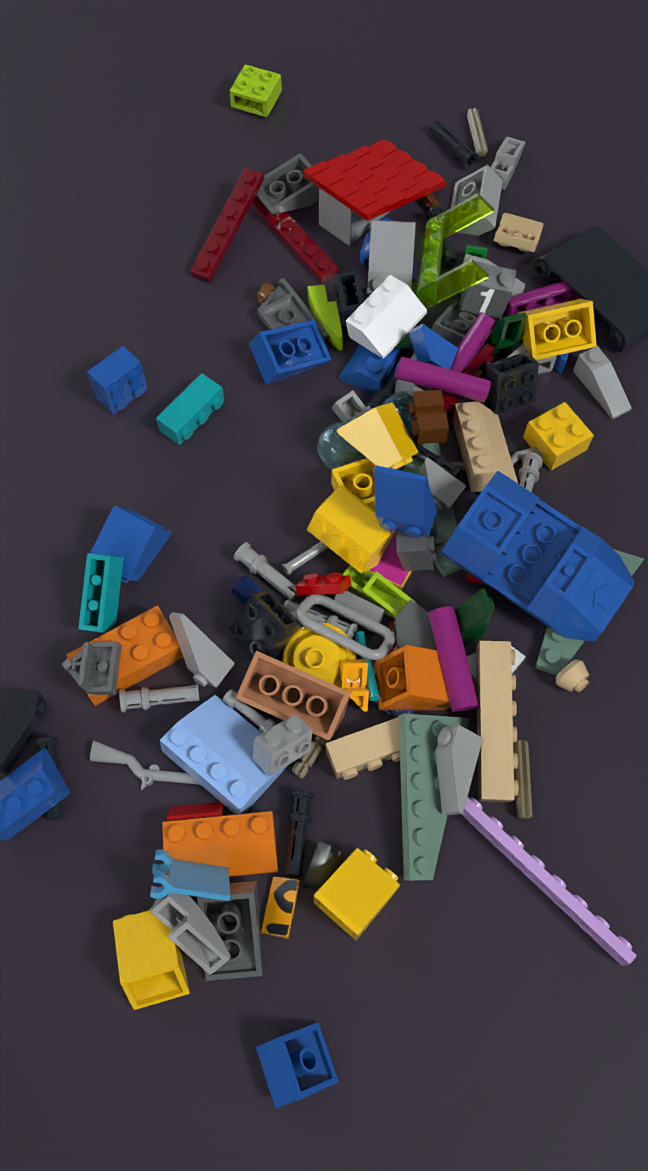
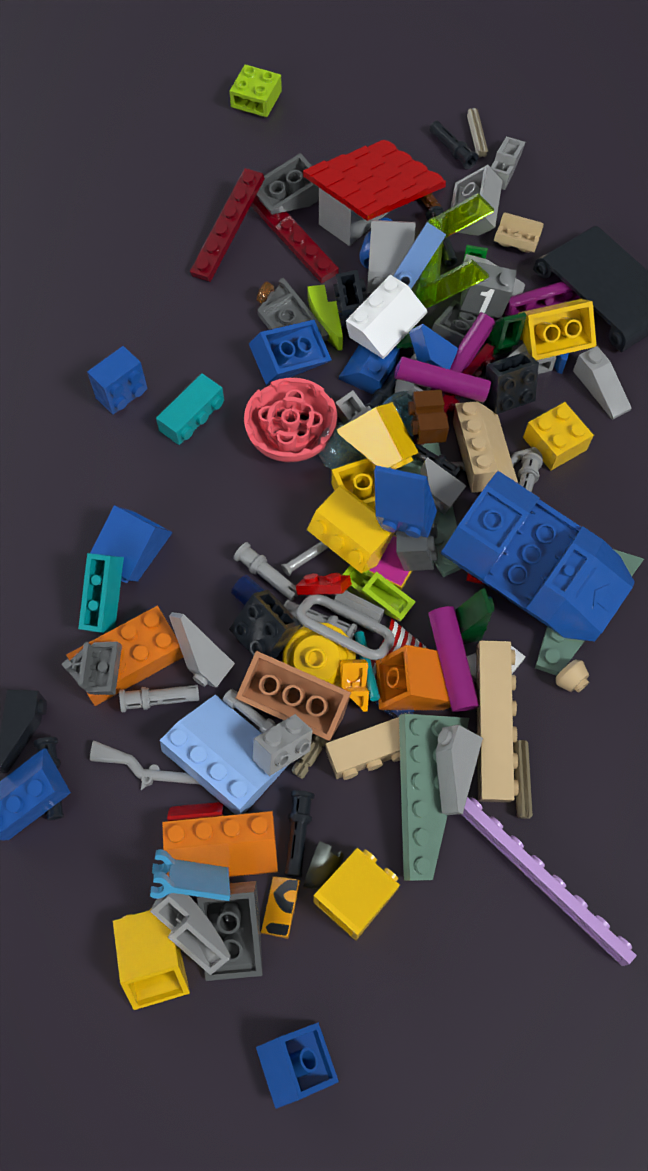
dark grey slope [393,599,437,650] -> none
none -> coral brick [244,378,337,462]
none -> medium blue piece [393,222,446,289]

